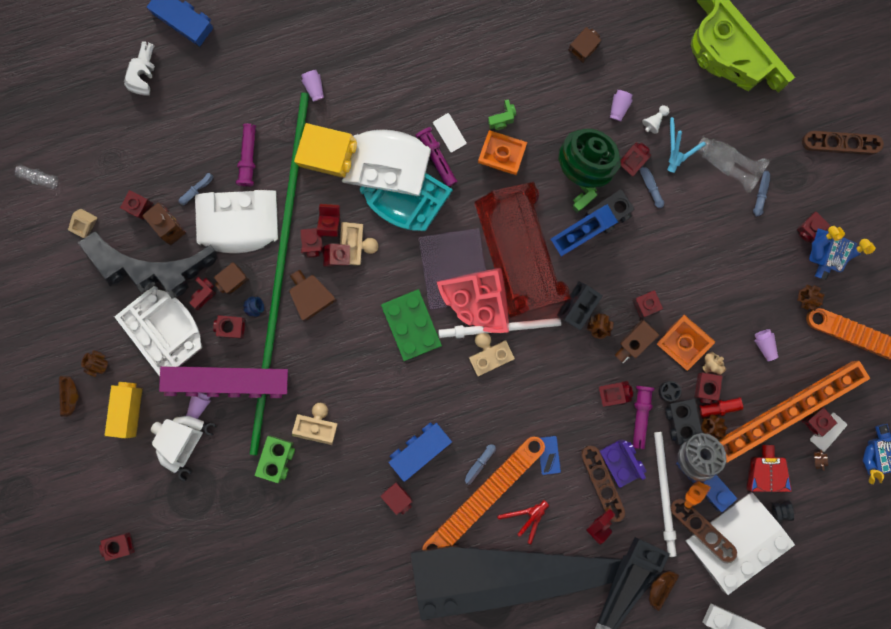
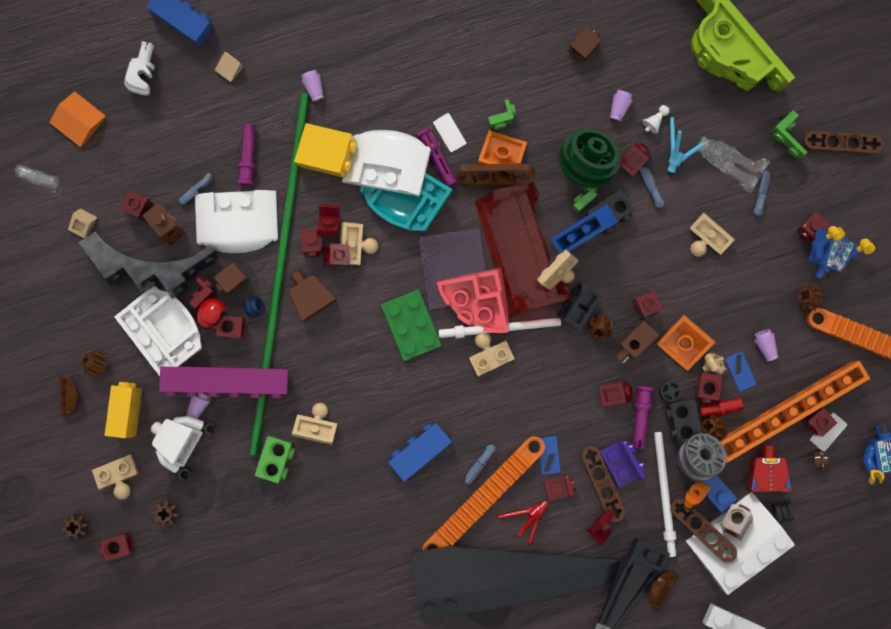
dark red brick [380,481,413,515] -> none
none -> orange slope [49,91,107,148]
none -> reddish brown gear [61,514,90,540]
none -> tan plate [92,455,139,500]
none -> reddish brown gear [152,500,180,527]
none -> red hair [197,298,226,329]
none -> tan slope [215,52,243,82]
none -> reddish brown beam [456,163,535,185]
none -> tan plate [537,250,579,290]
none -> dark red bracket [543,475,576,501]
none -> tan plate [690,212,735,257]
none -> brick [721,503,753,541]
none -> blue sticker [725,351,756,392]
none -> bright green bracket [771,110,807,159]

